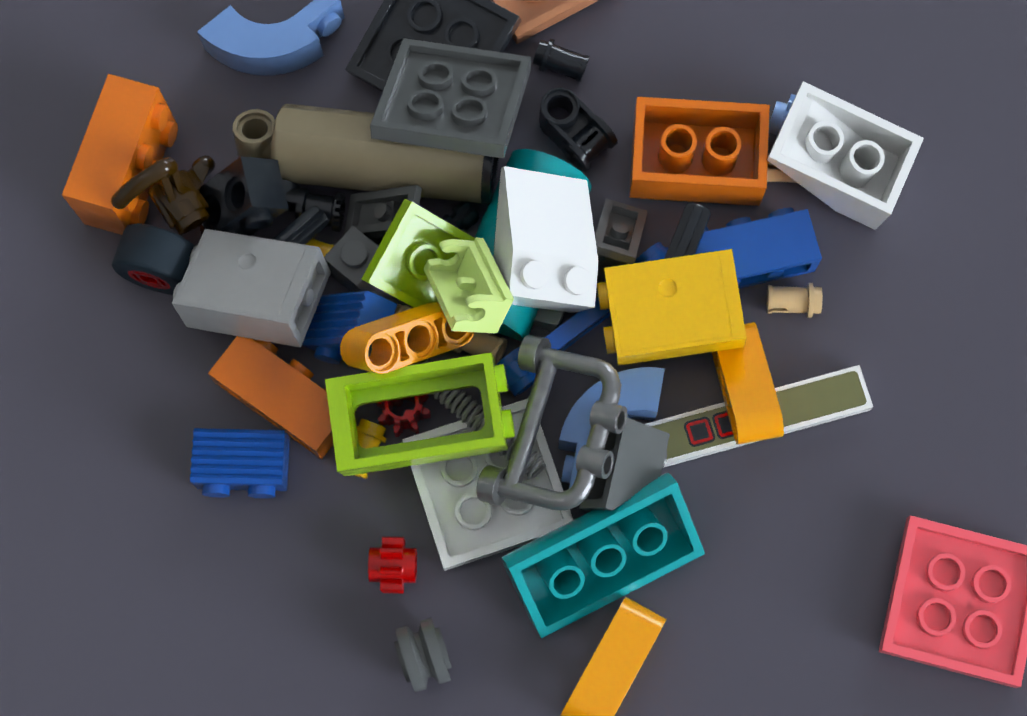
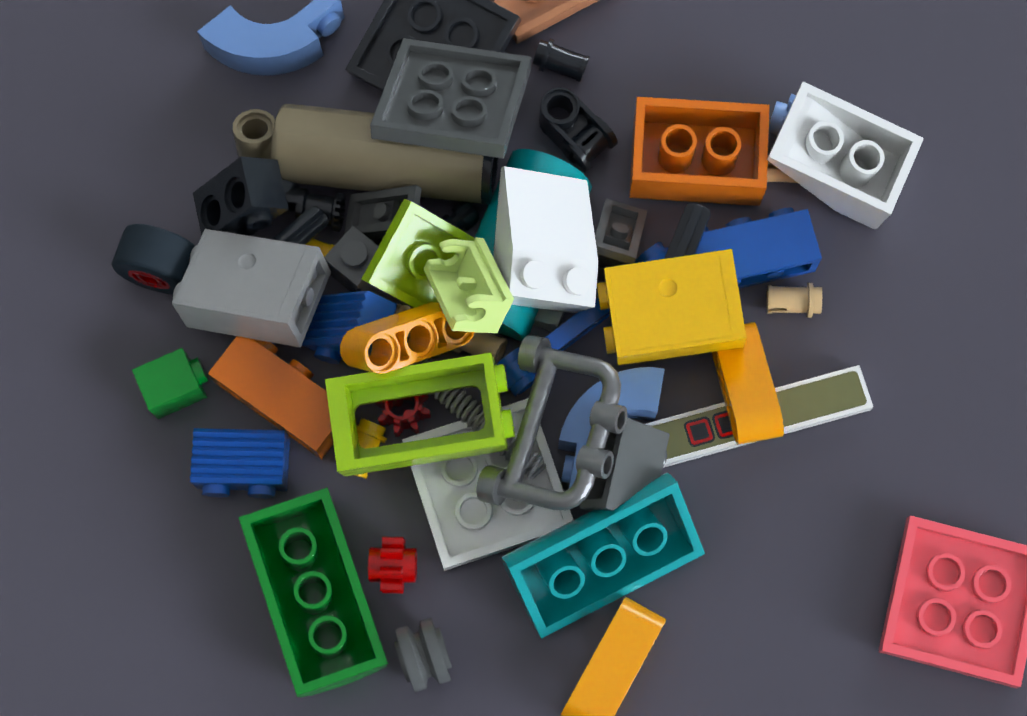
orange brick [62,74,178,235] -> none
dark brown piece [111,155,215,235] -> none
none -> green brick [132,348,209,419]
none -> green brick [238,487,388,698]

